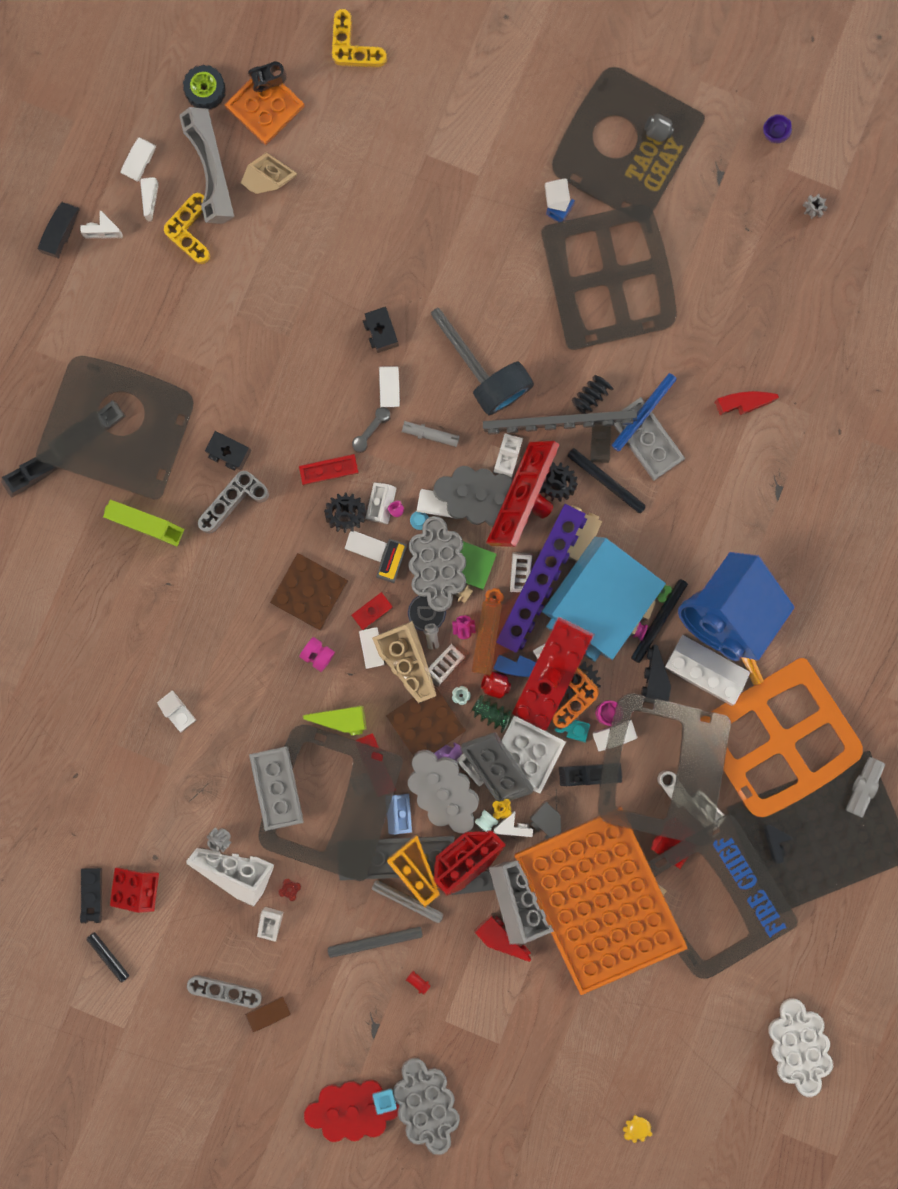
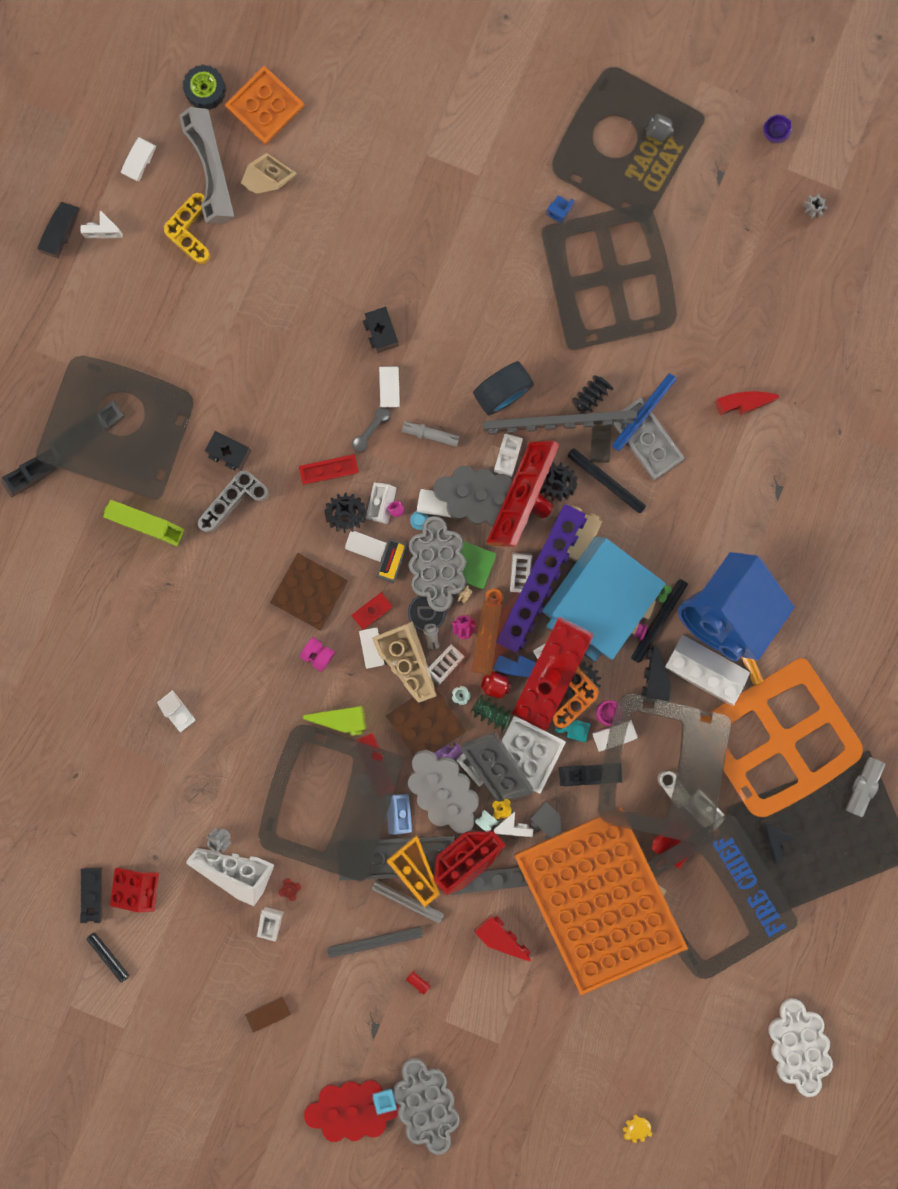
white slope [140,178,158,222] -> none
light grey beam [187,975,262,1008] -> none
black piece [248,61,287,92] -> none
light grey tile [249,746,304,831] -> none
yellow beam [332,9,387,67] -> none
dark grey axle [431,308,489,383] -> none
light grey wedge [489,861,554,944] -> none
white slope [545,179,570,211] -> none

